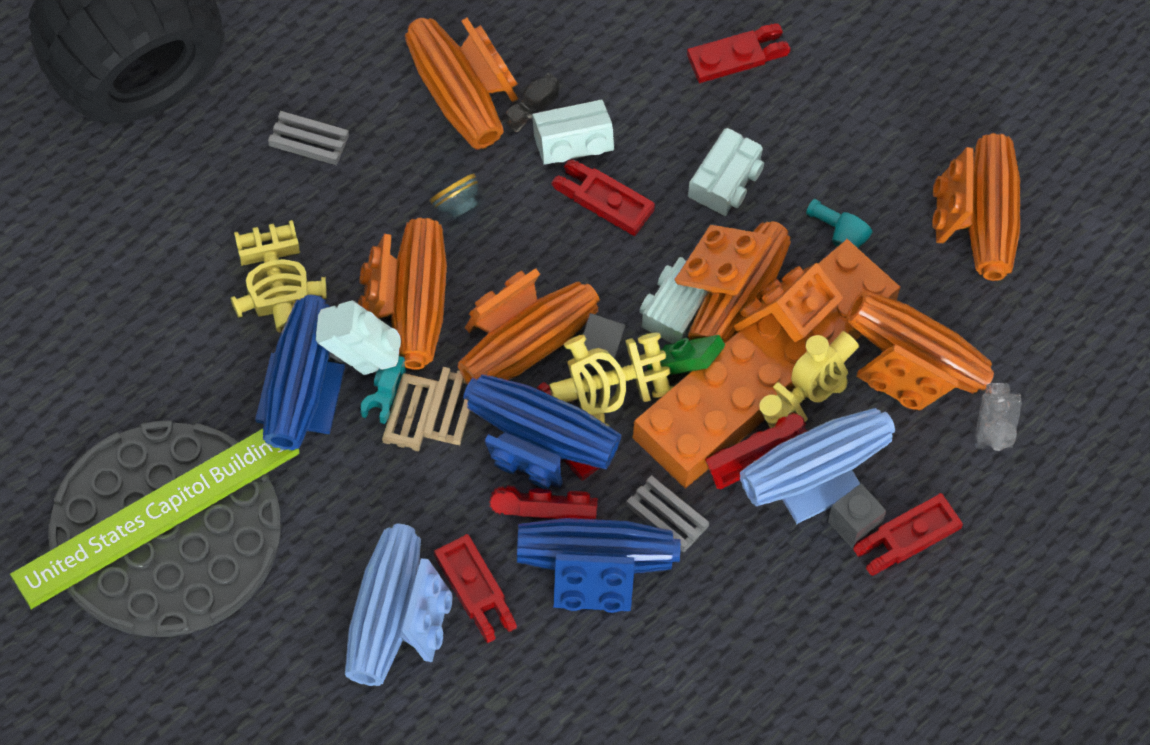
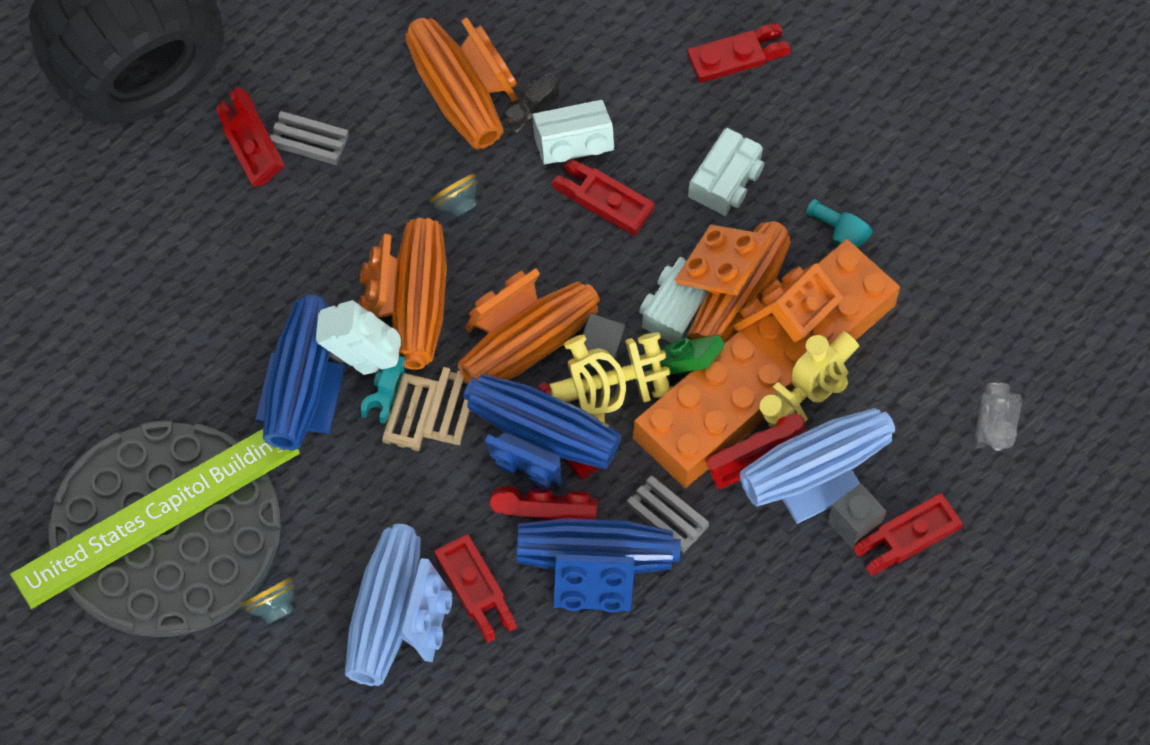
light yellow piece [230,220,327,333] -> none
orange plate [846,289,994,411] -> none
orange plate [932,133,1020,281] -> none
none -> red hinge [216,87,285,187]
none -> clear light blue piece [241,577,295,625]

